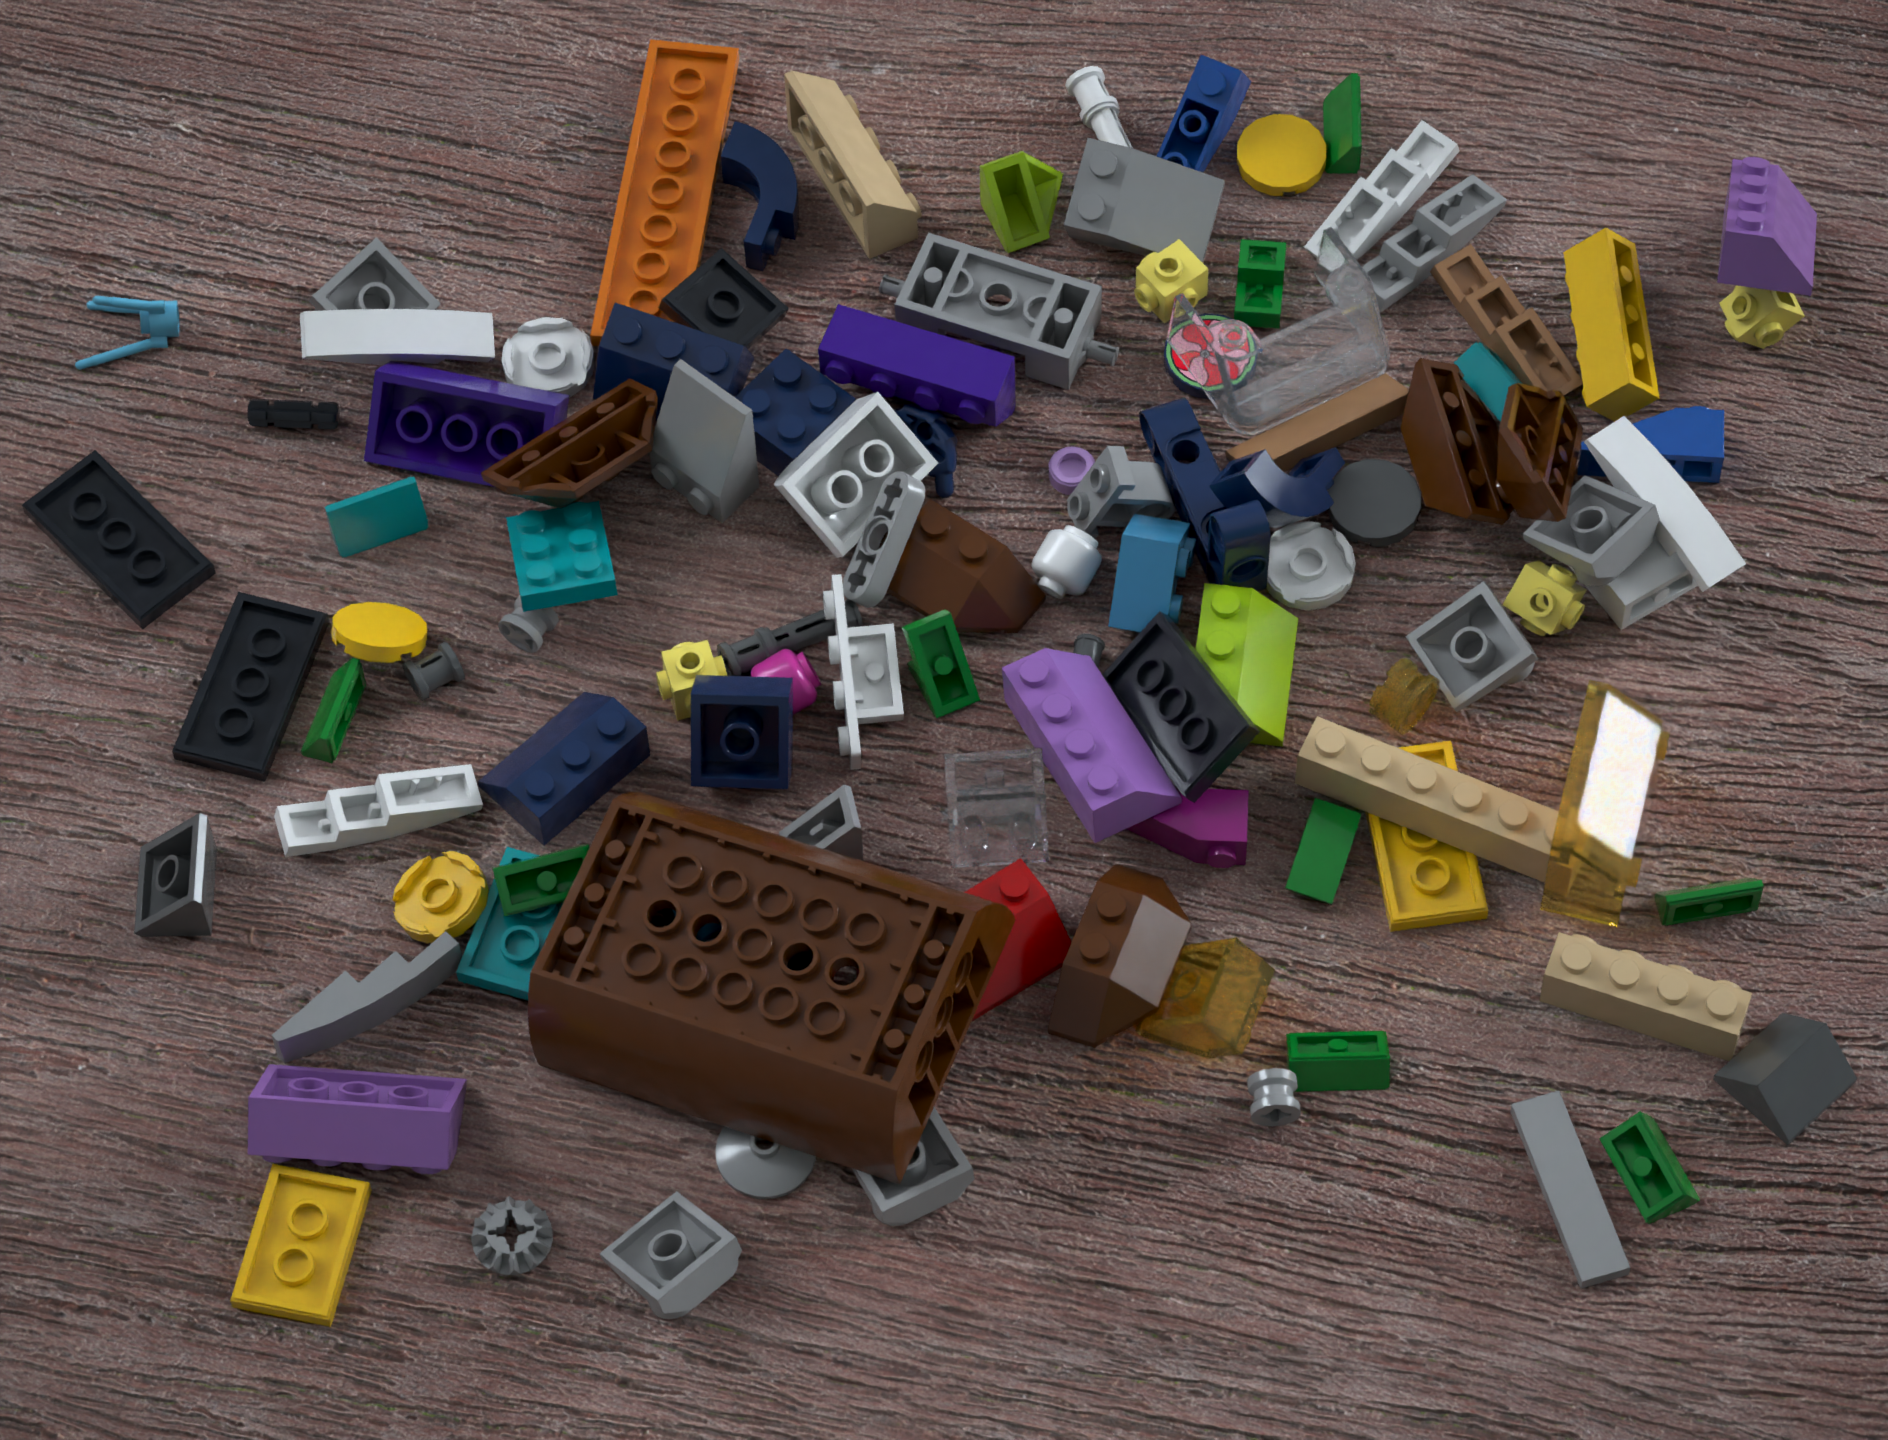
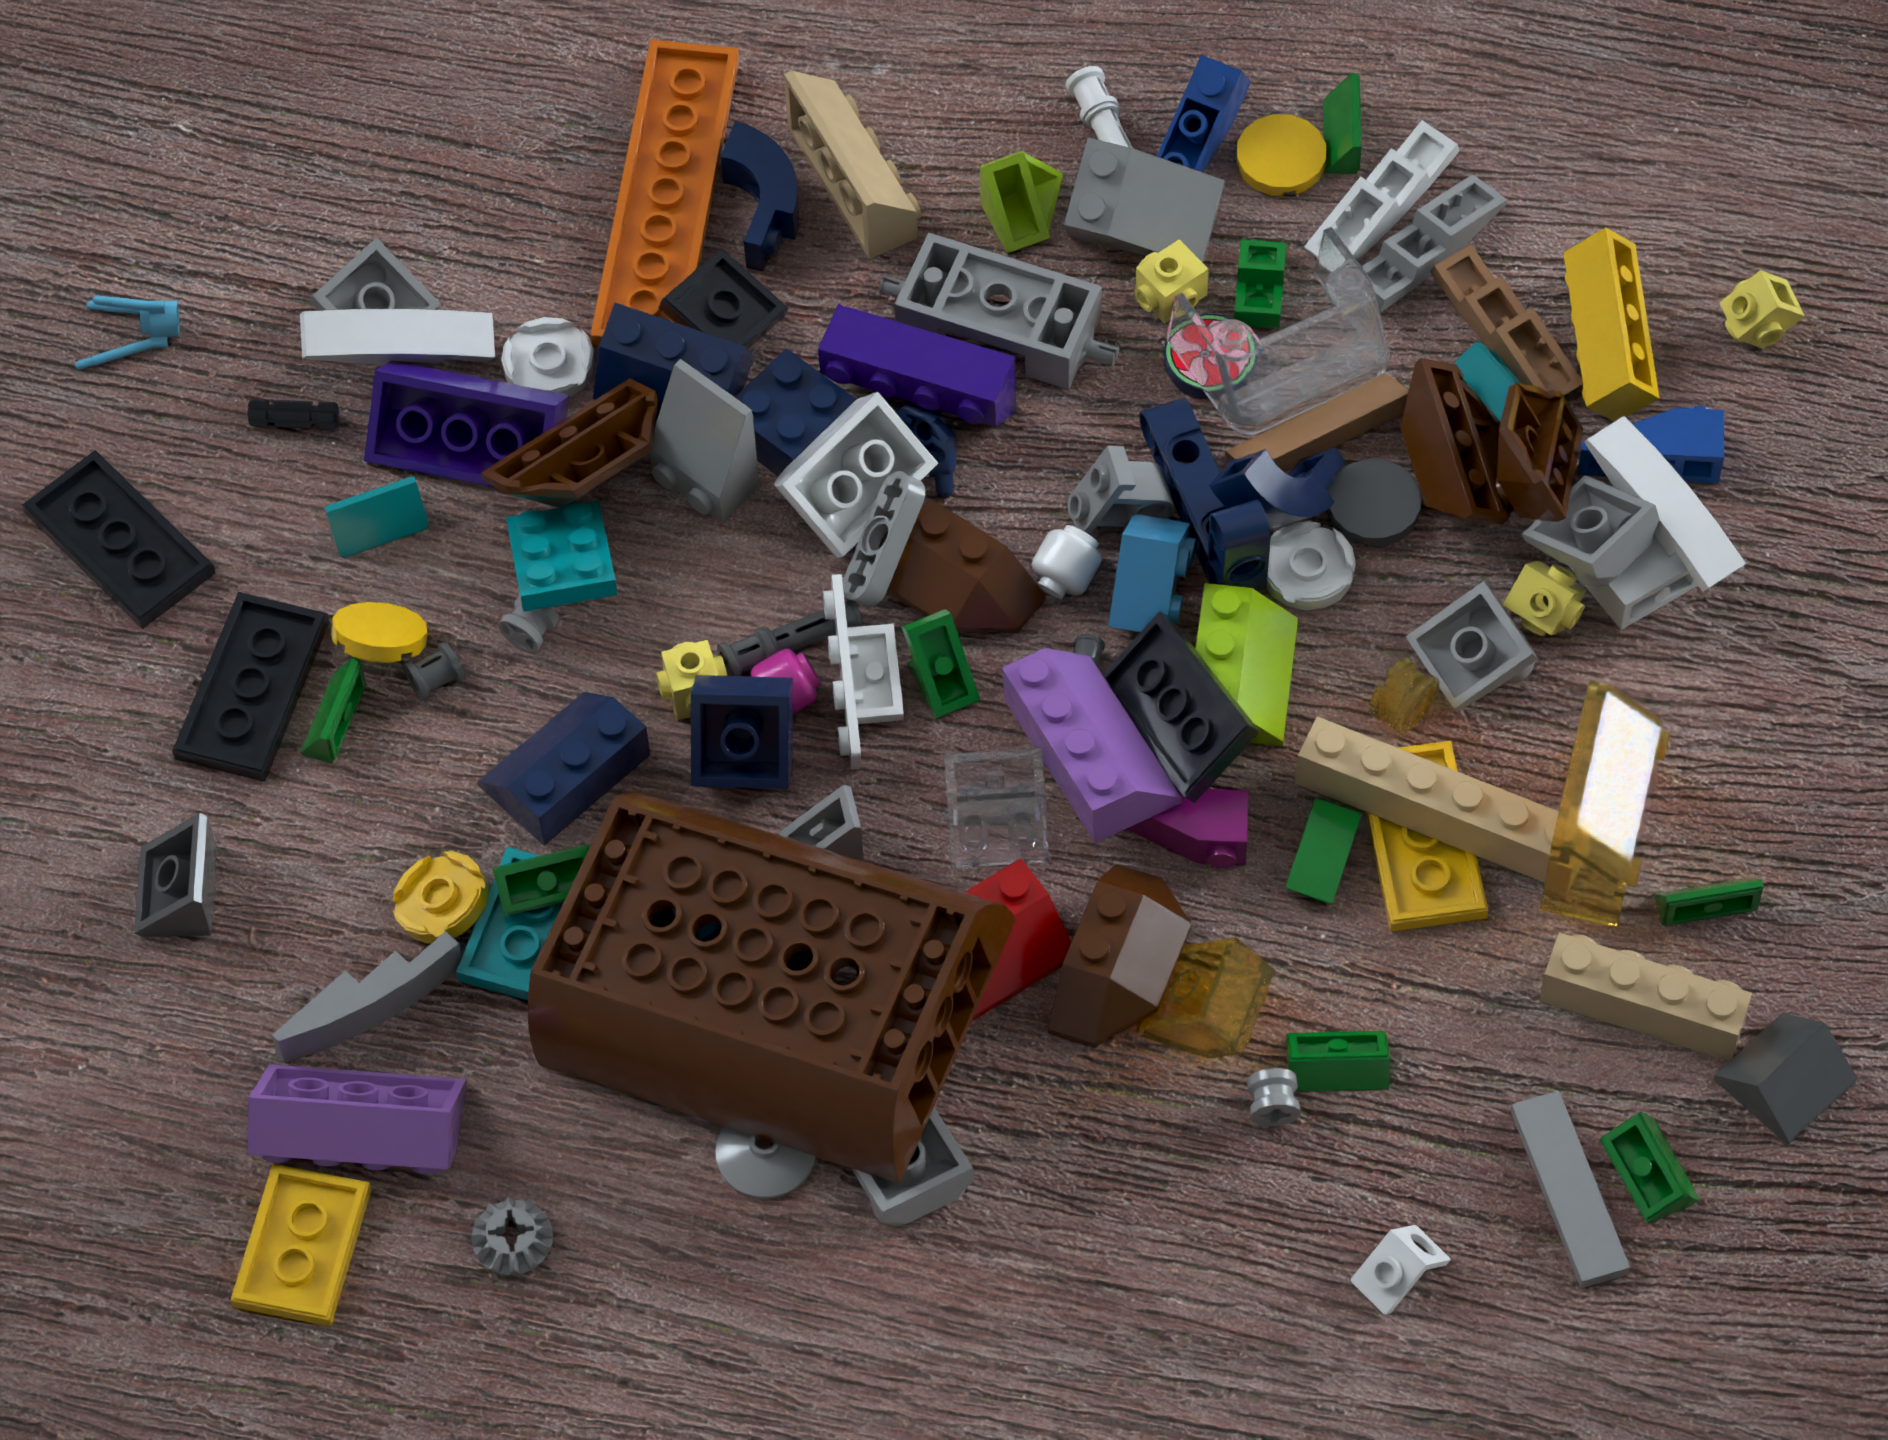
white slope [274,764,483,857] -> none
light grey slope [599,1191,742,1319] -> none
lavender tile [1049,447,1095,495] -> none
medium lavender slope [1717,157,1817,296] -> none
none -> white bracket [1351,1225,1451,1315]

